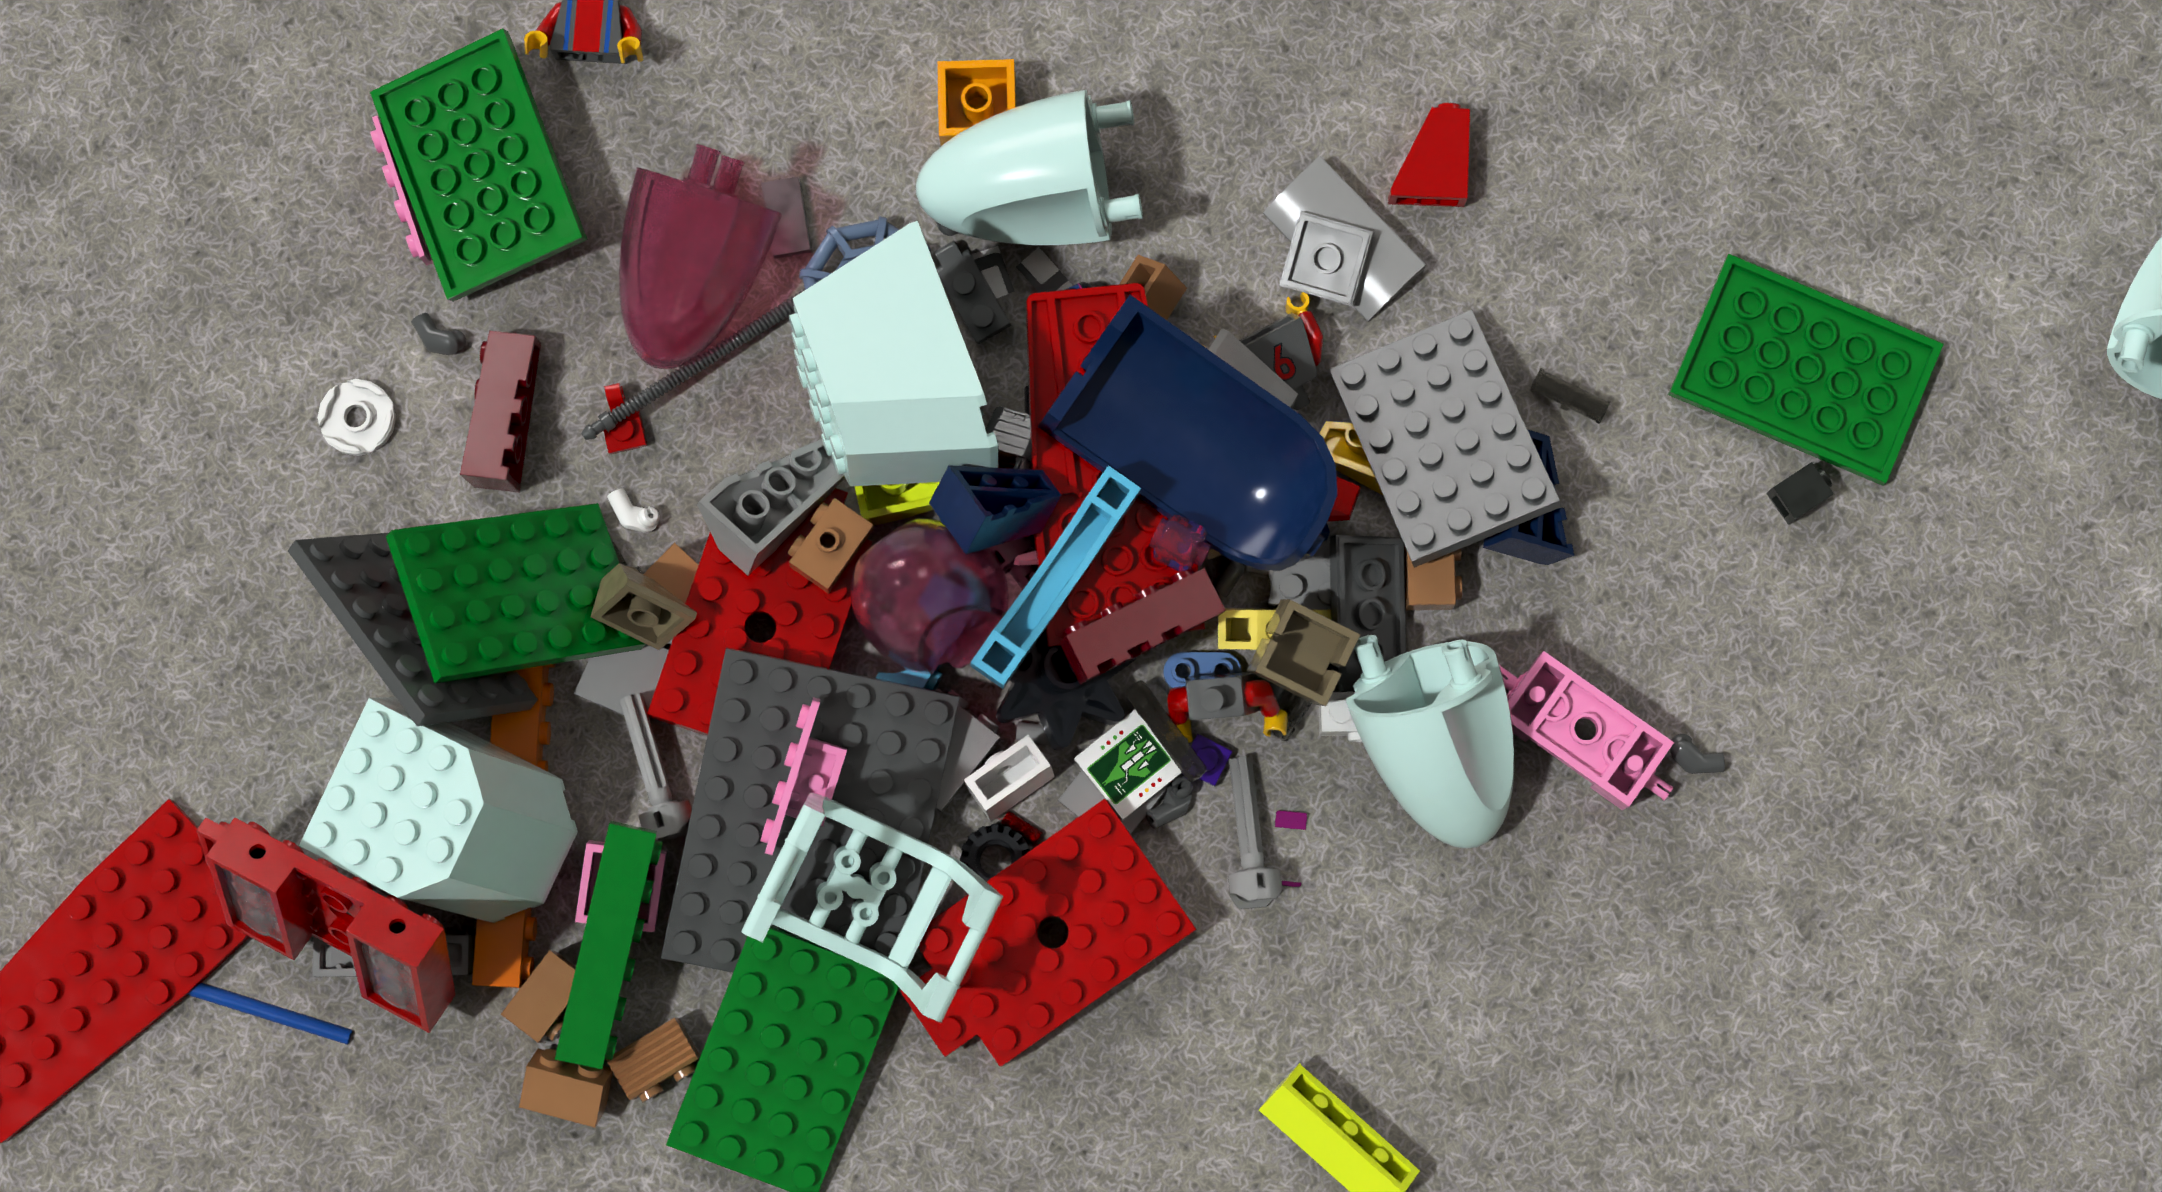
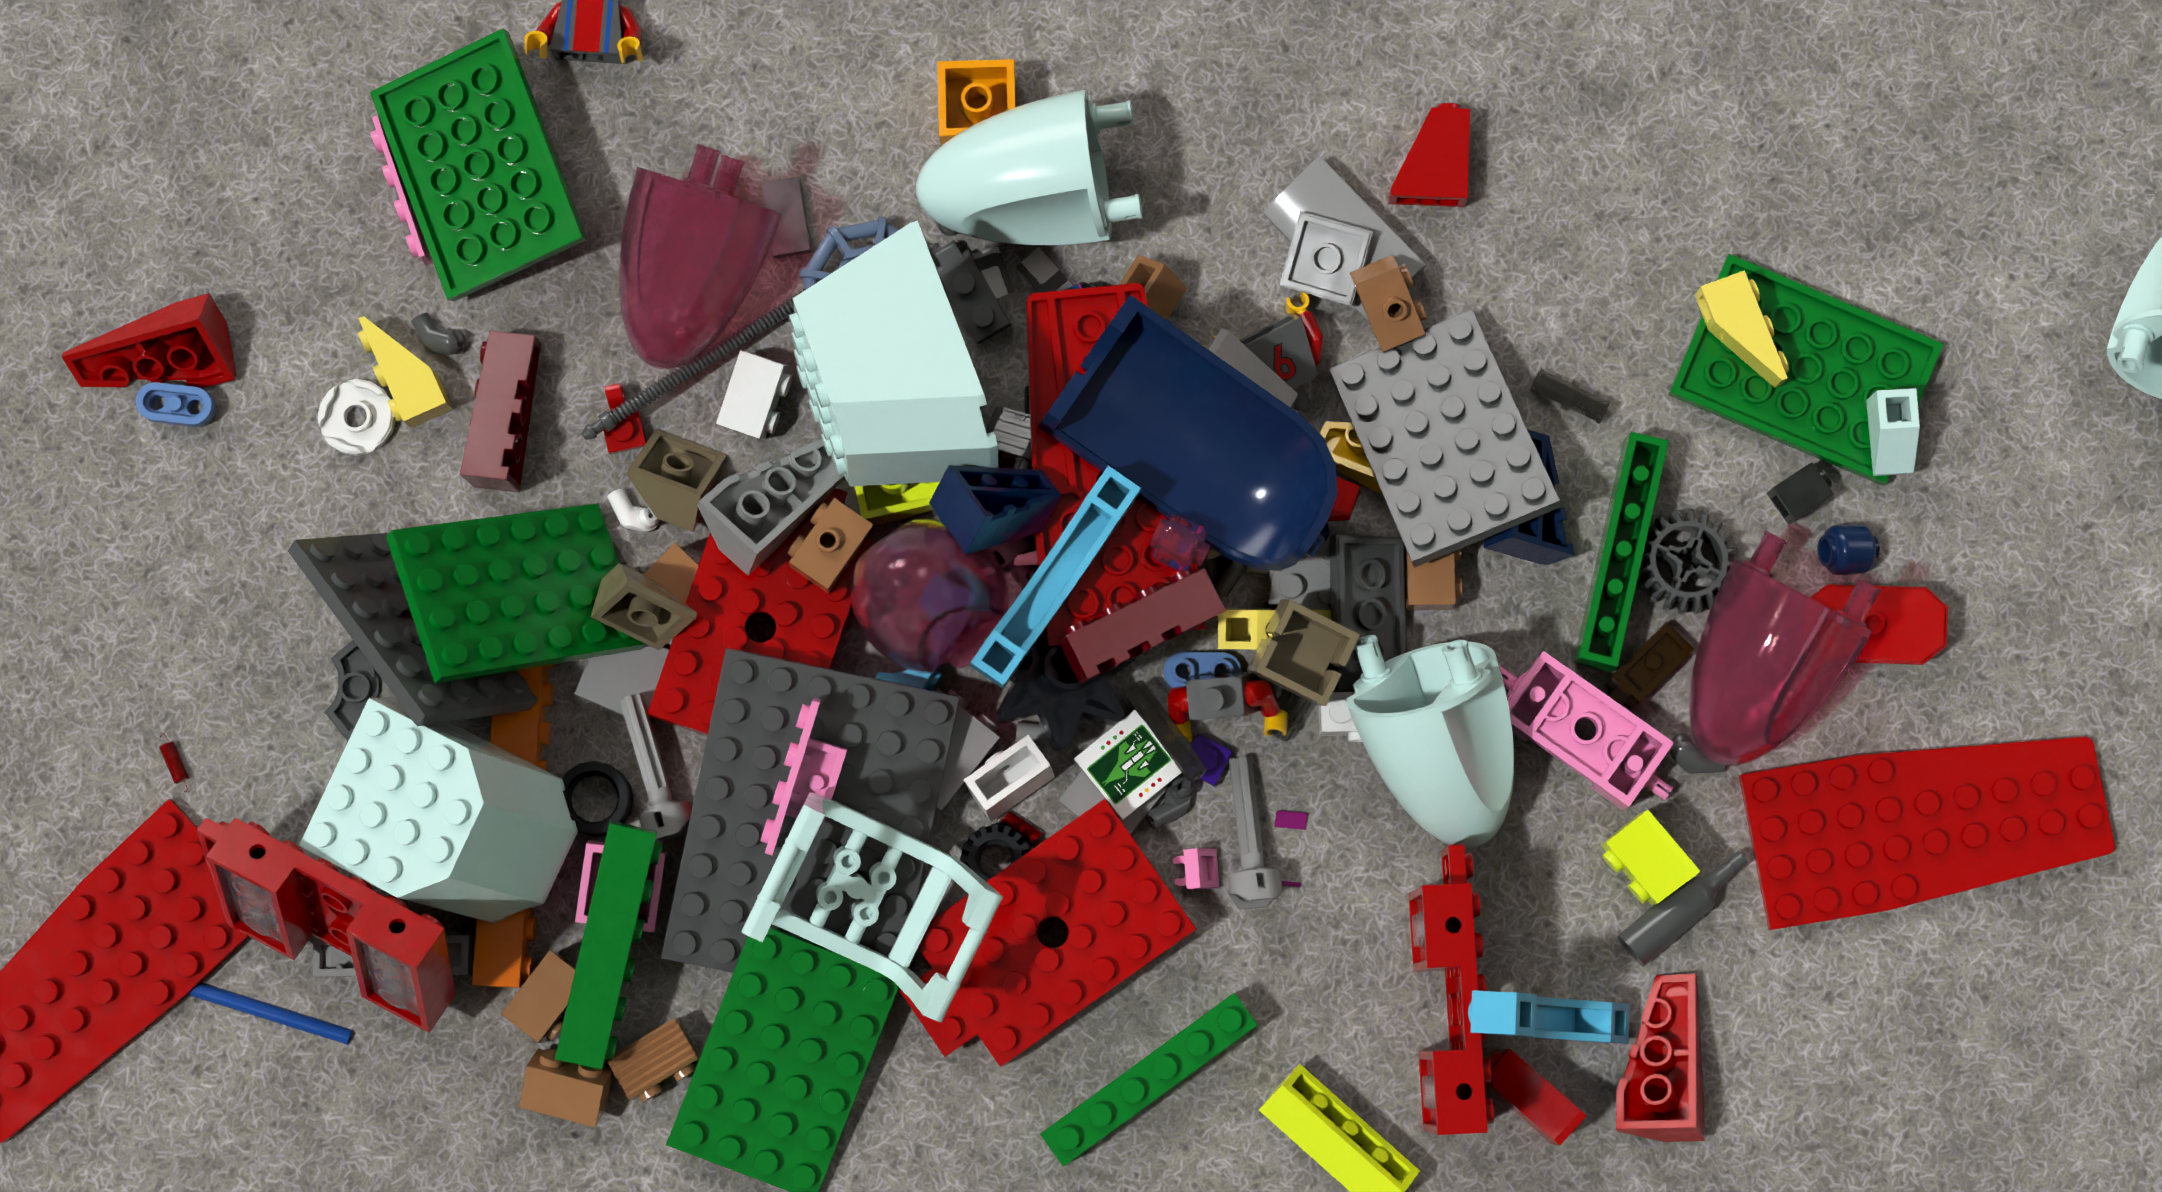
none -> red wedge [61,293,236,389]
none -> medium blue plate [135,382,216,427]
none -> red piece [159,733,189,792]
none -> dark grey tile [324,640,380,741]
none -> light yellow slope [358,316,453,428]
none -> black tyre [562,761,634,837]
none -> dark tan slope [627,429,727,532]
none -> white brick [716,350,792,439]
none -> green brick [1040,993,1257,1167]
none -> bright pink tile [1173,848,1220,889]
none -> medium nougat brick [1350,255,1427,352]
none -> red piece [1408,844,1494,1135]
none -> medium azure arch [1468,991,1630,1044]
none -> red slope [1484,1049,1587,1146]
none -> green brick [1573,432,1669,672]
none -> neon yellow slope [1601,810,1700,905]
none -> dark brown hinge [1605,622,1694,710]
none -> red wedge [1616,974,1705,1142]
none -> dark grey piece [1617,851,1748,967]
none -> dark grey gear [1638,509,1740,615]
none -> clear pink windscreen [1689,530,1882,766]
none -> light yellow slope [1694,270,1789,388]
none -> red wing [1739,737,2115,930]
none -> red shield [1804,584,1949,665]
none -> dark blue head [1817,524,1880,575]
none -> light aqua slope [1866,388,1920,476]

